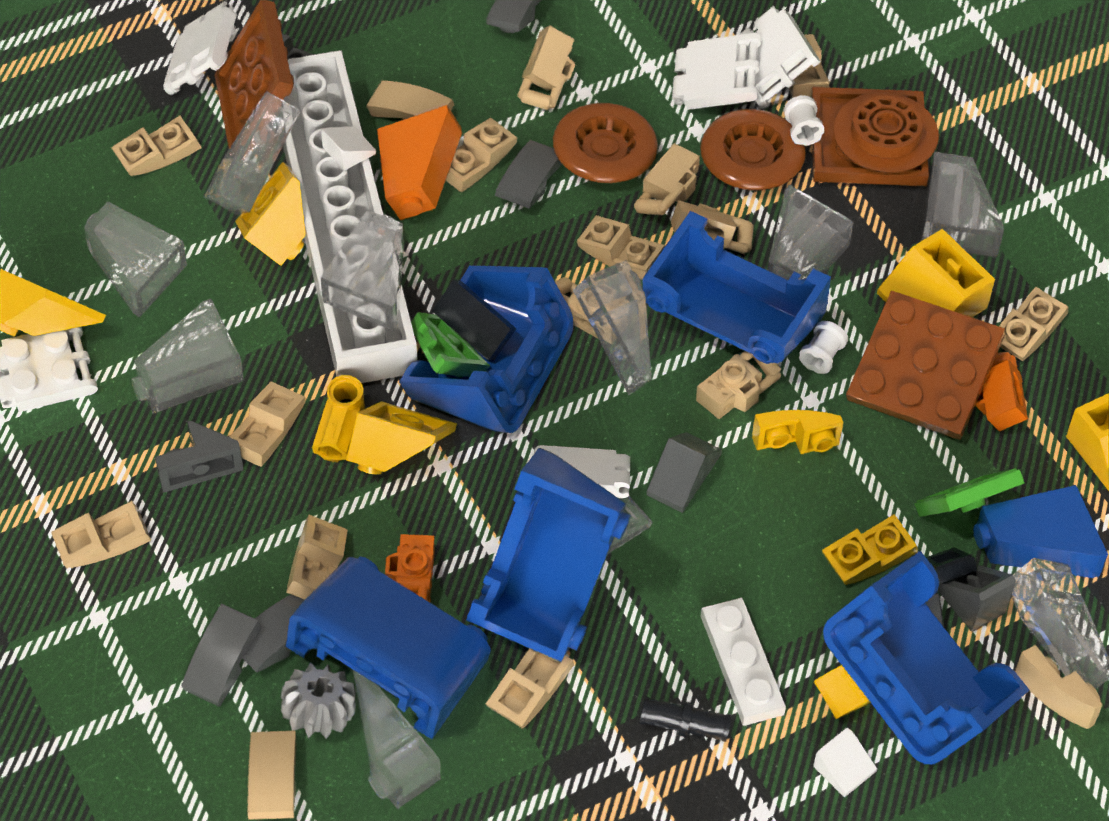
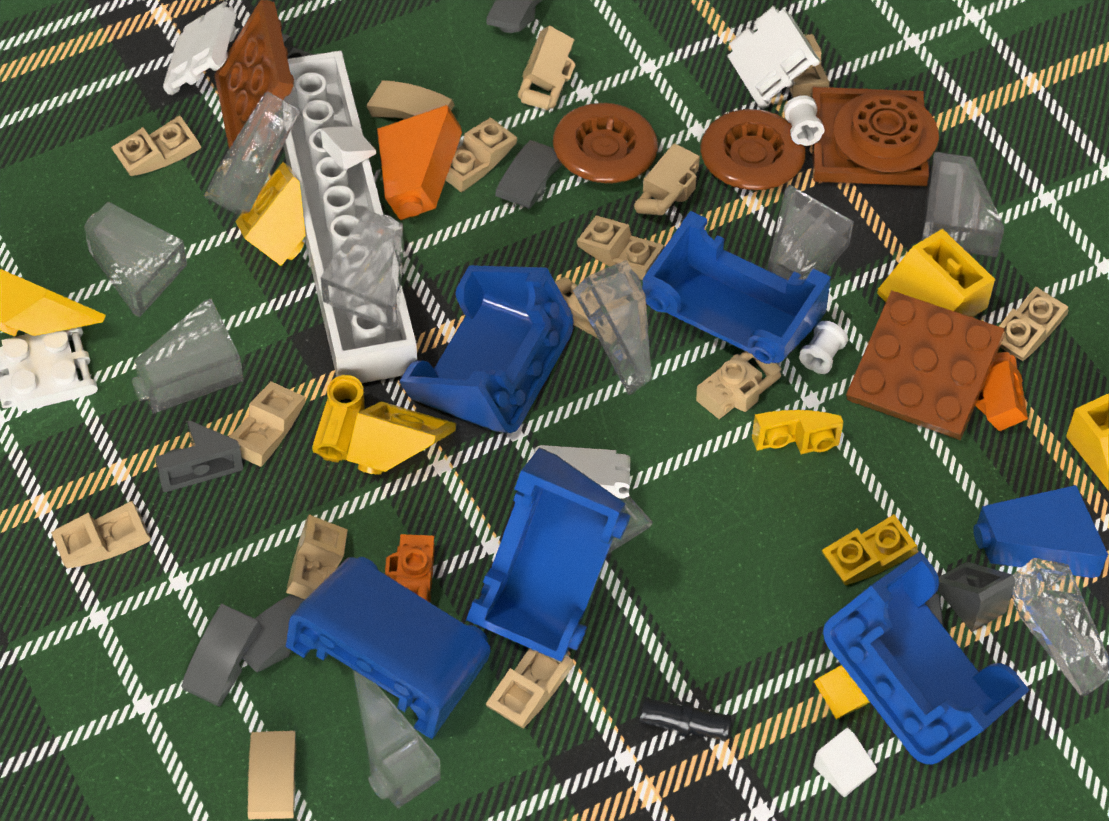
light grey gear [281,663,356,739] -> none
bright green wing [411,312,490,378] -> none
black tile [432,279,517,360] -> none
dark grey slope [646,432,722,513] -> none
tan piece [671,200,754,254] -> none
white plate [672,33,761,110] -> none
white plate [701,598,786,726] -> none
bright green plate [914,468,1024,517] -> none
black tile [926,547,977,584] -> none
tan slope [1015,645,1103,729] -> none

